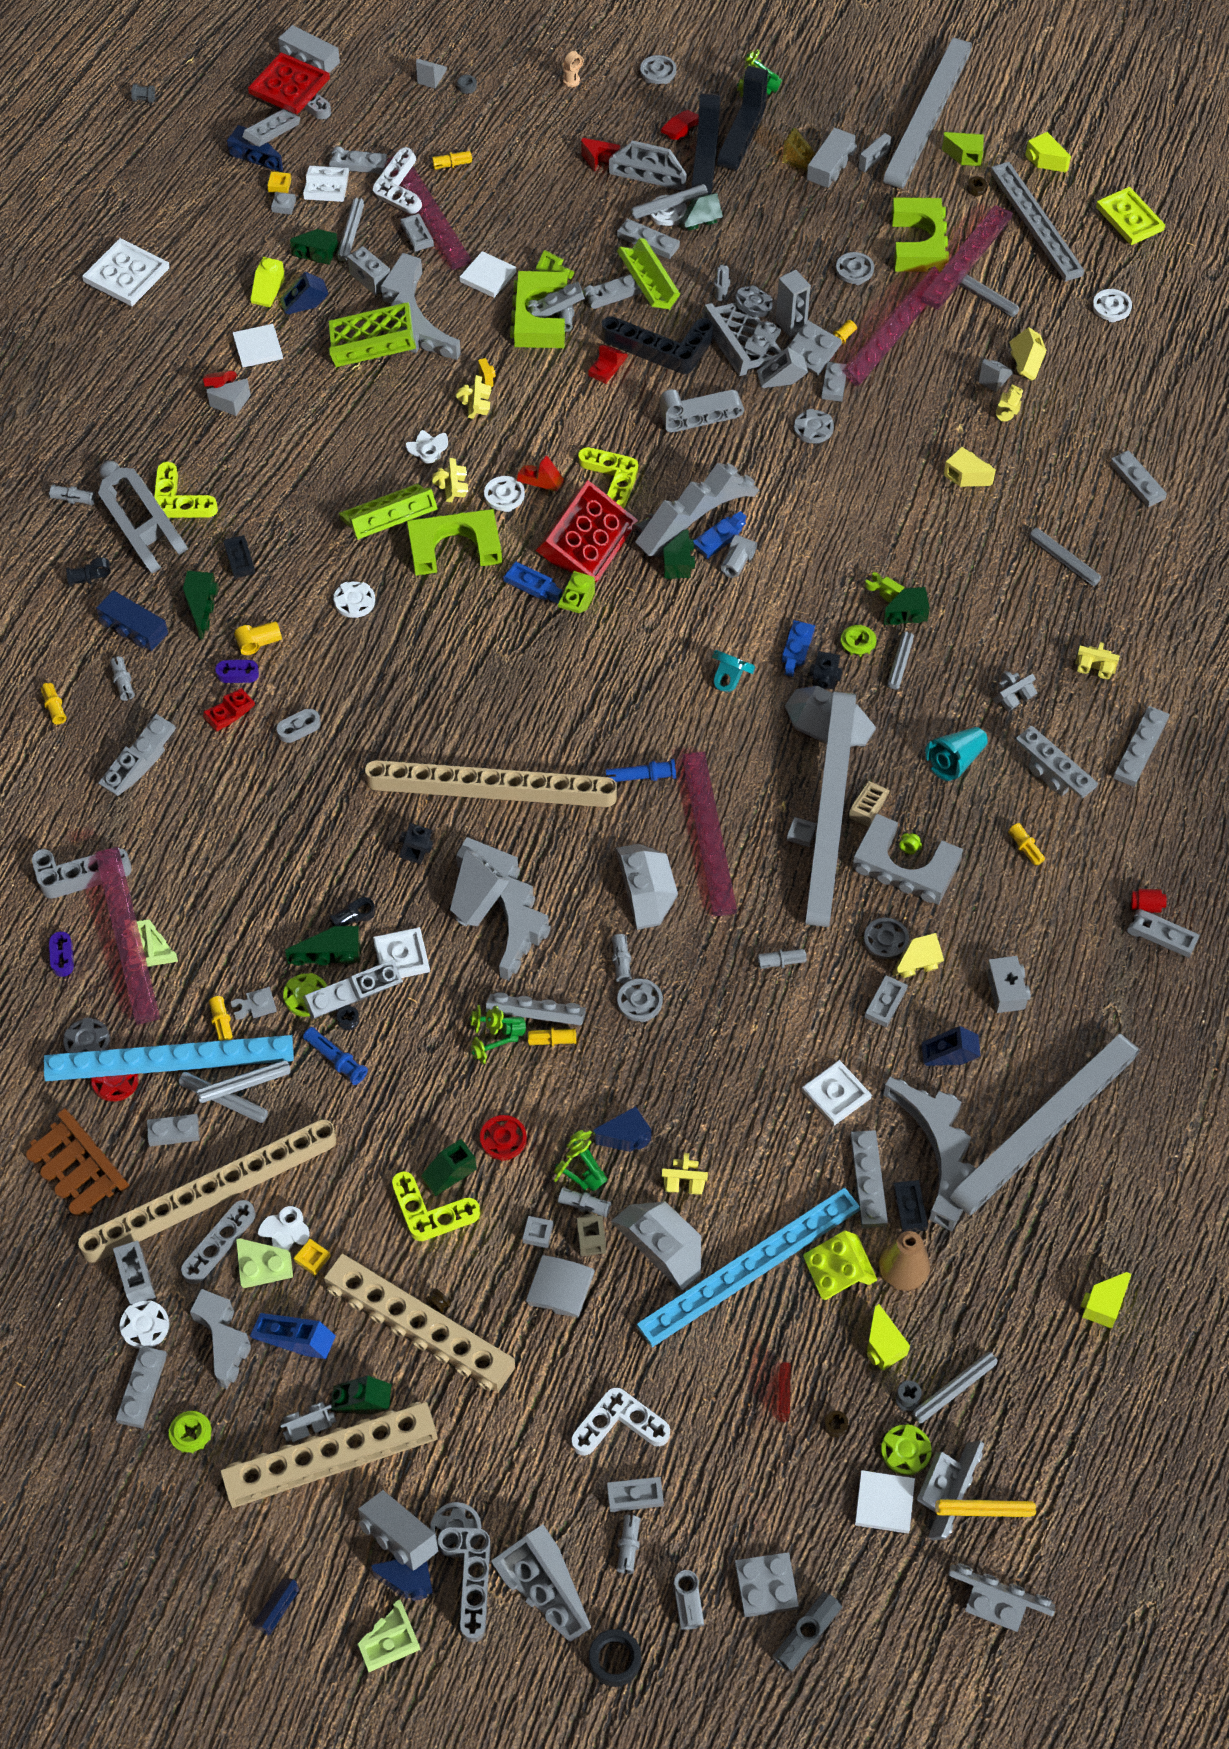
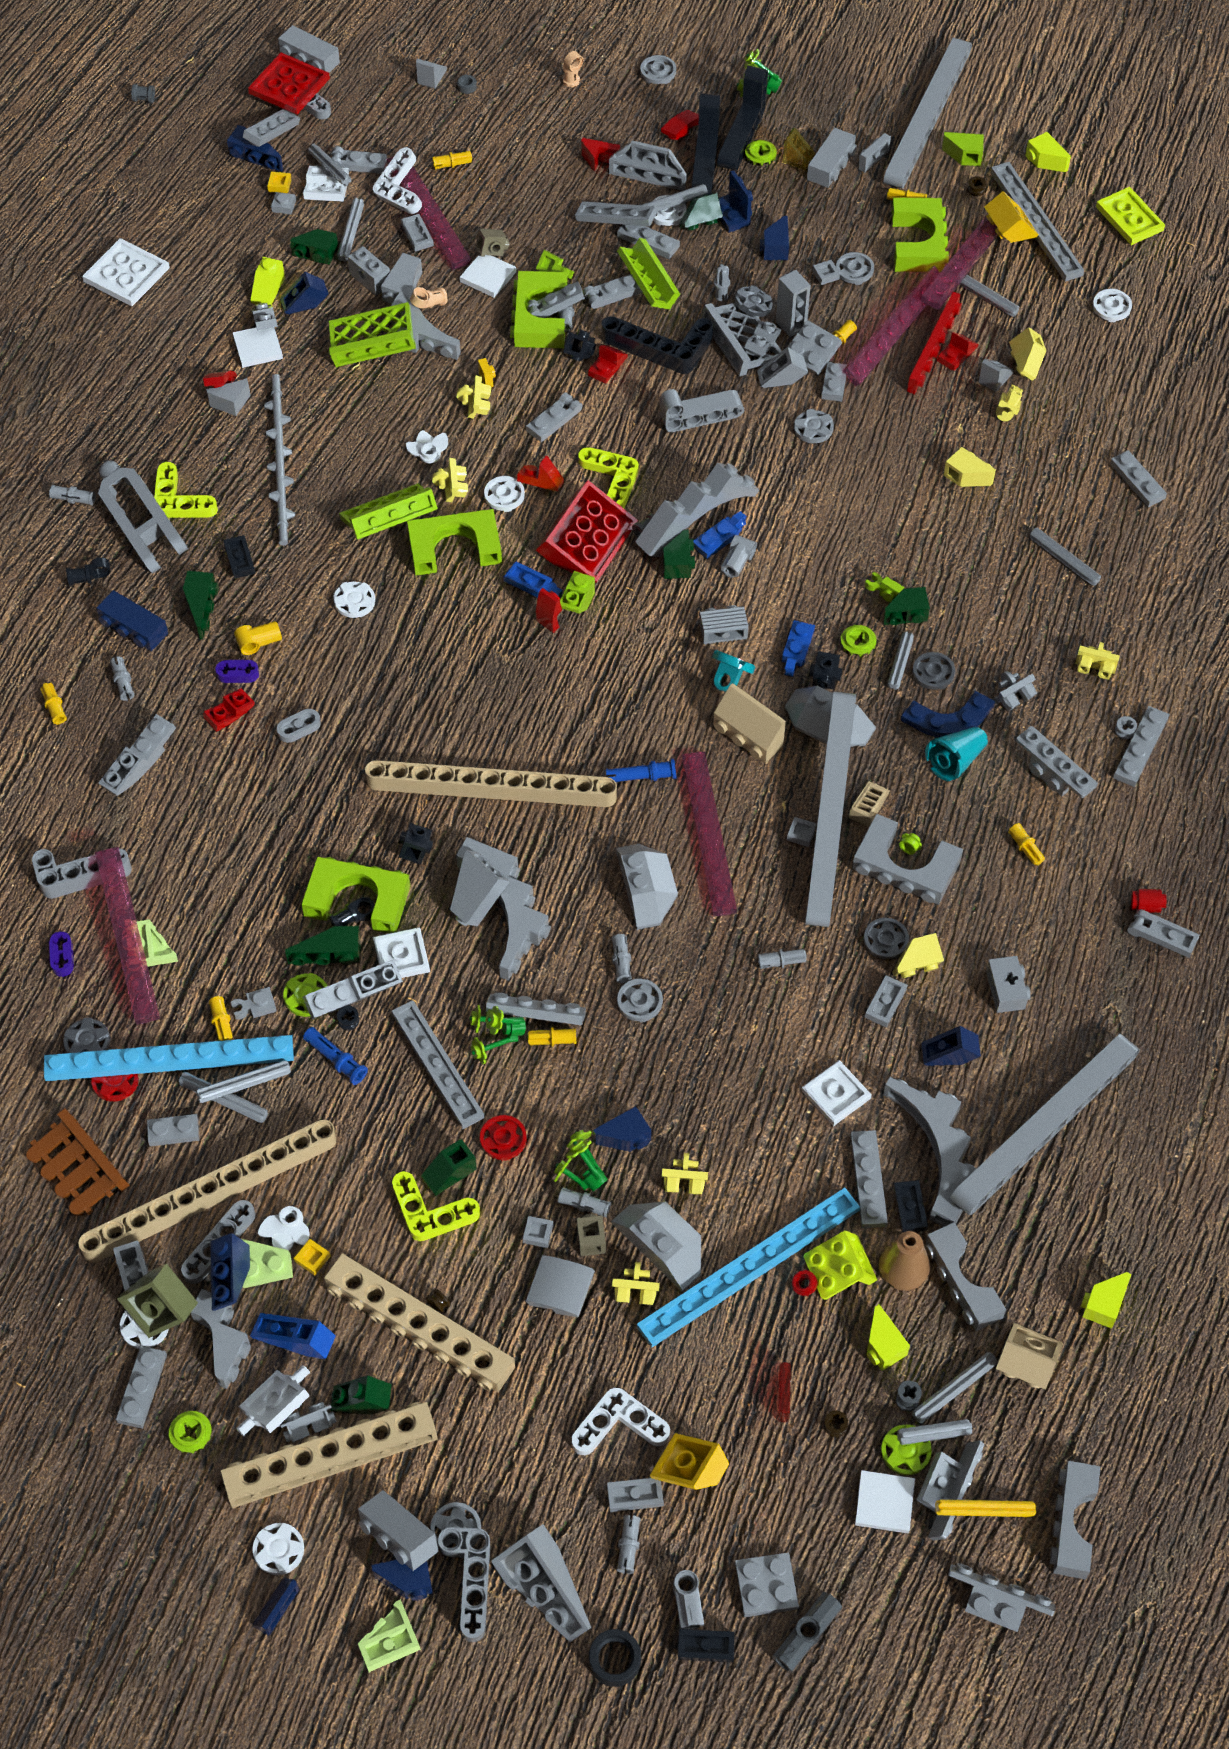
none -> olive slope [117,1263,198,1338]
none -> dark blue slope [210,1233,250,1311]
none -> white plate [236,1365,310,1436]
none -> light grey slope [252,303,278,331]
none -> white wheel [253,1523,304,1575]
none -> light grey plant [264,374,295,546]
none -> lime arch [302,857,411,933]
none -> light grey axle [308,143,351,186]
none -> light grey plate [392,1000,484,1129]
none -> light nougat connector [410,287,447,309]
none -> dark tan brick [476,228,509,257]
none -> light grey plate [526,392,583,442]
none -> red slope [536,588,562,633]
none -> black brick [564,329,596,361]
none -> light grey plate [575,201,657,226]
none -> light yellow hips [612,1262,660,1305]
none -> yellow slope [650,1433,729,1490]
none -> black plate [678,1629,734,1663]
none -> light grey brick [699,605,748,645]
none -> tan slope [713,683,786,764]
none -> dark blue bracket [718,170,753,233]
none -> lime gear [745,140,777,166]
none -> dark blue slope [759,216,789,260]
none -> red plate [792,1270,818,1296]
none -> light grey plate [812,260,840,285]
none -> yellow axle [887,188,927,201]
none -> light grey axle [897,1419,972,1445]
none -> dark blue plate [901,691,995,737]
none -> red plate [907,292,962,394]
none -> flat silver wheel [913,652,955,690]
none -> light grey arch [925,1222,1006,1331]
none -> red slope [937,332,978,371]
none -> yellow slope [984,191,1039,243]
none -> tan slope [996,1323,1063,1390]
none -> light grey arch [1050,1461,1100,1580]
none -> light grey bush [1115,716,1137,739]

